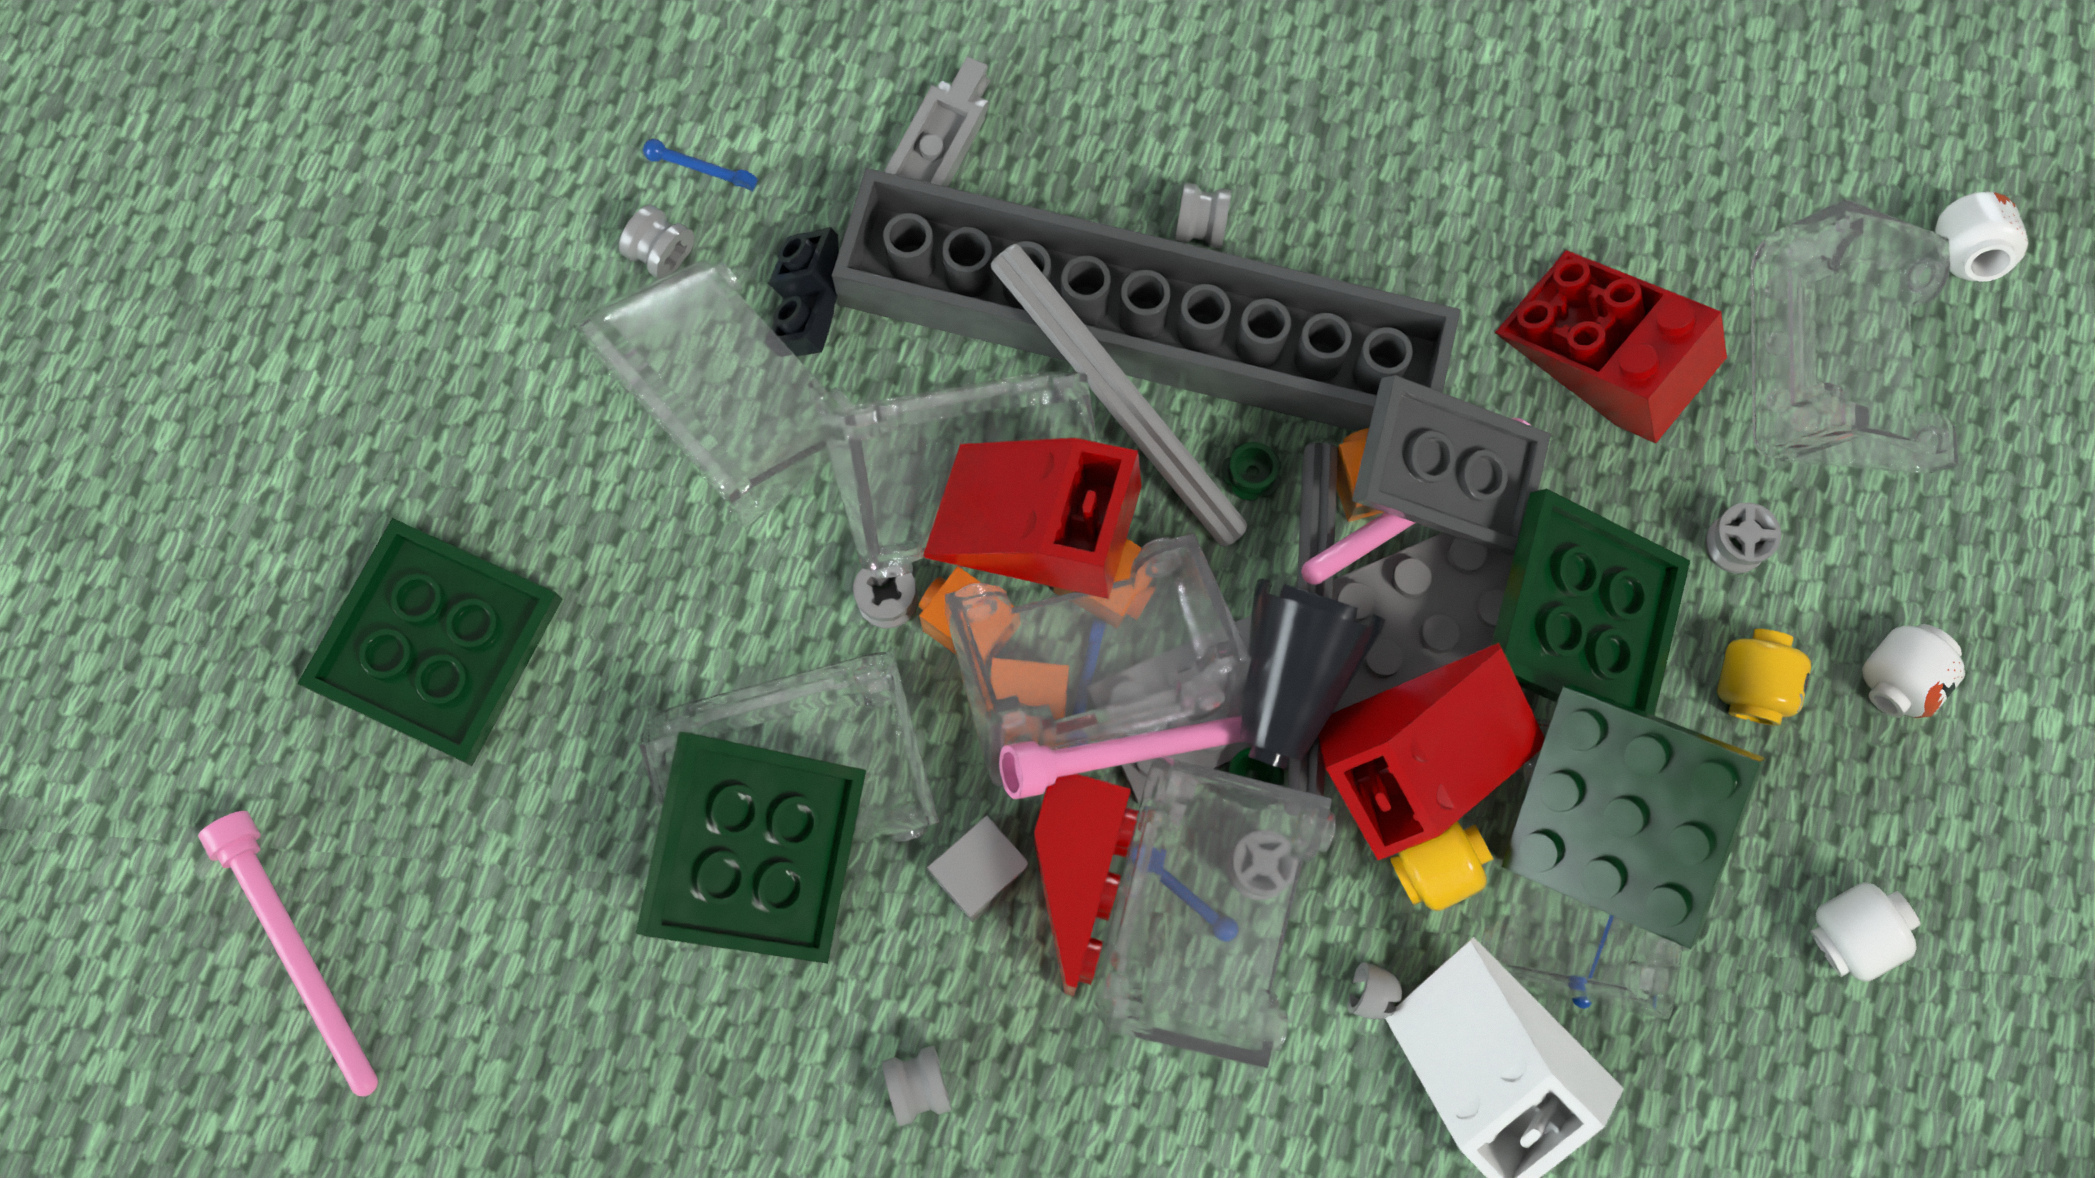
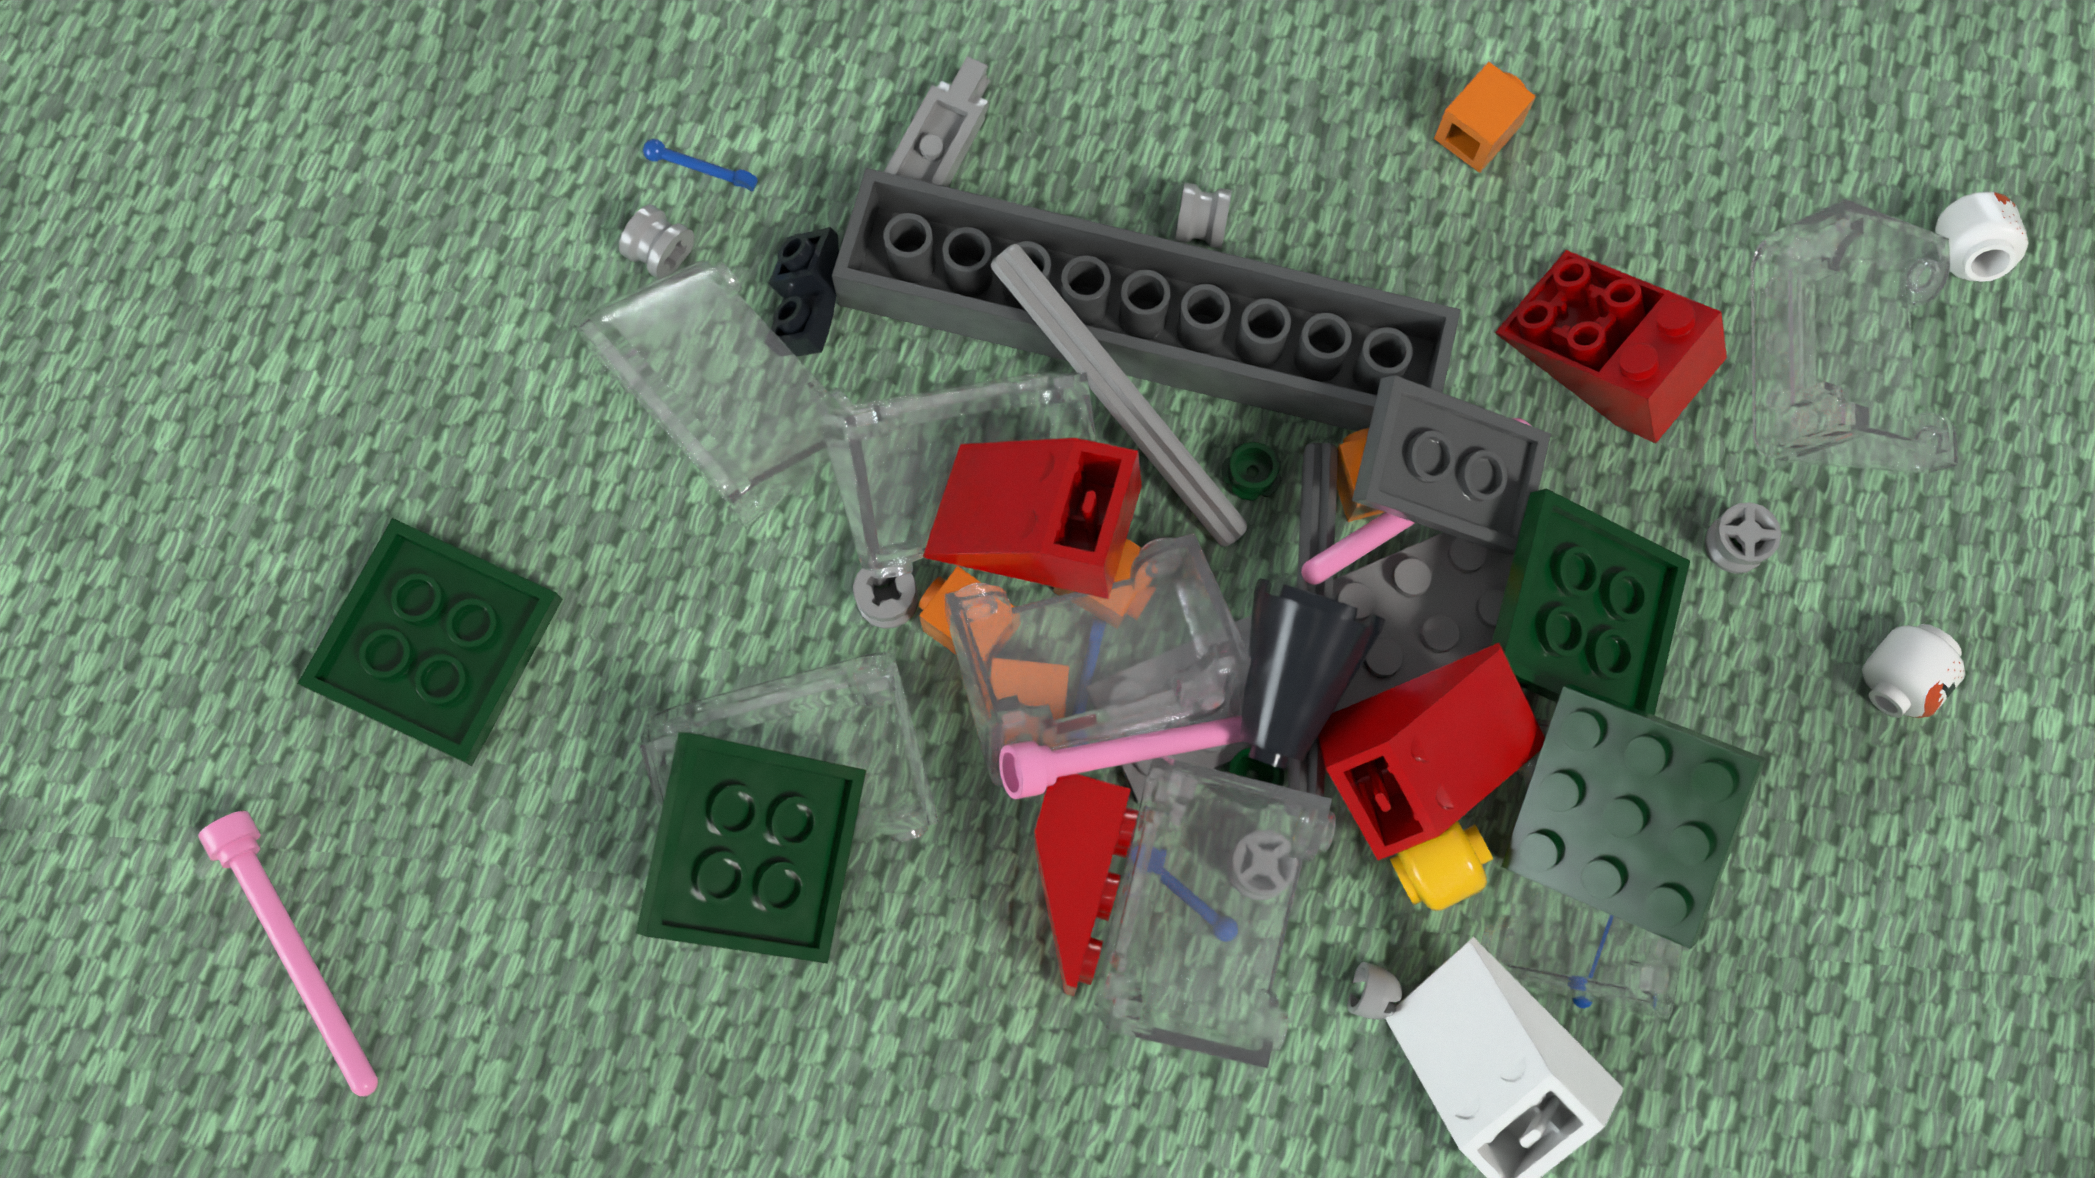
light grey wheel [882,1045,952,1126] -> none
light grey panel [927,815,1028,923] -> none
yellow head [1717,629,1811,726] -> none
white head [1810,882,1921,982] -> none
none -> orange brick [1434,62,1536,173]

